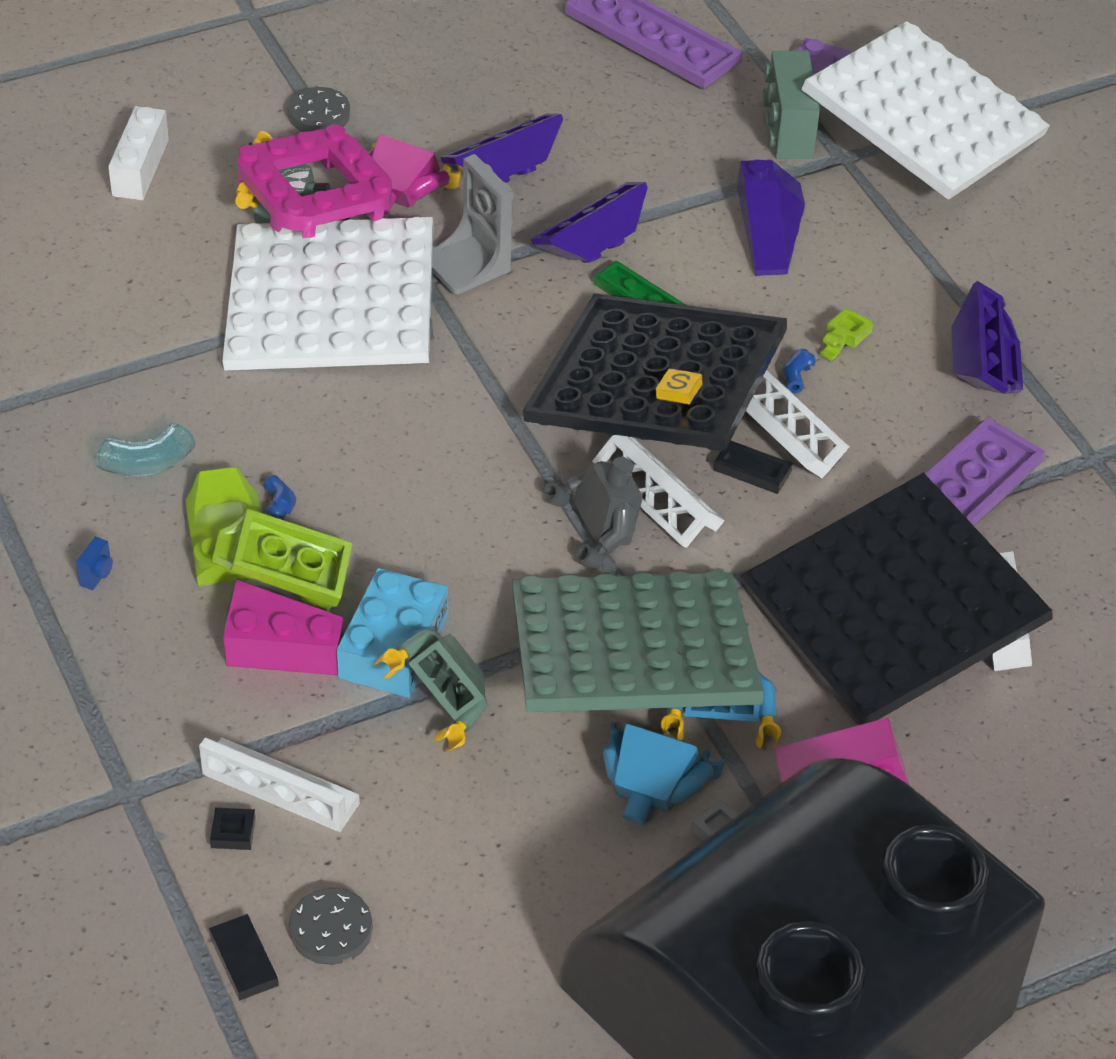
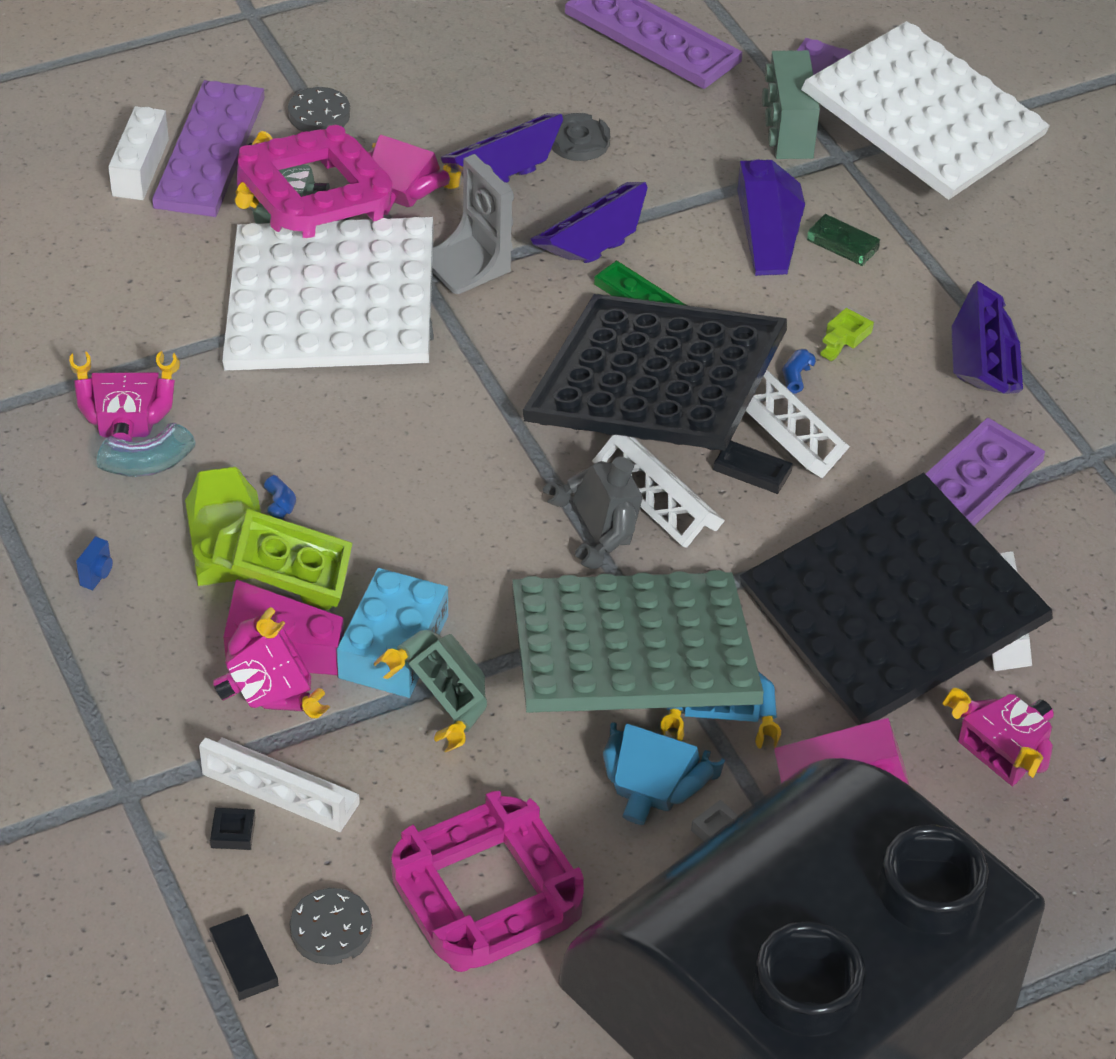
yellow tile [656,369,702,404] -> none
none -> dark pink torso [69,351,180,447]
none -> medium lavender plate [153,80,265,217]
none -> dark pink torso [213,607,330,719]
none -> dark pink plate [391,791,584,972]
none -> dark grey tile [551,113,610,161]
none -> clear green plate [807,214,881,266]
none -> dark pink torso [942,688,1054,787]

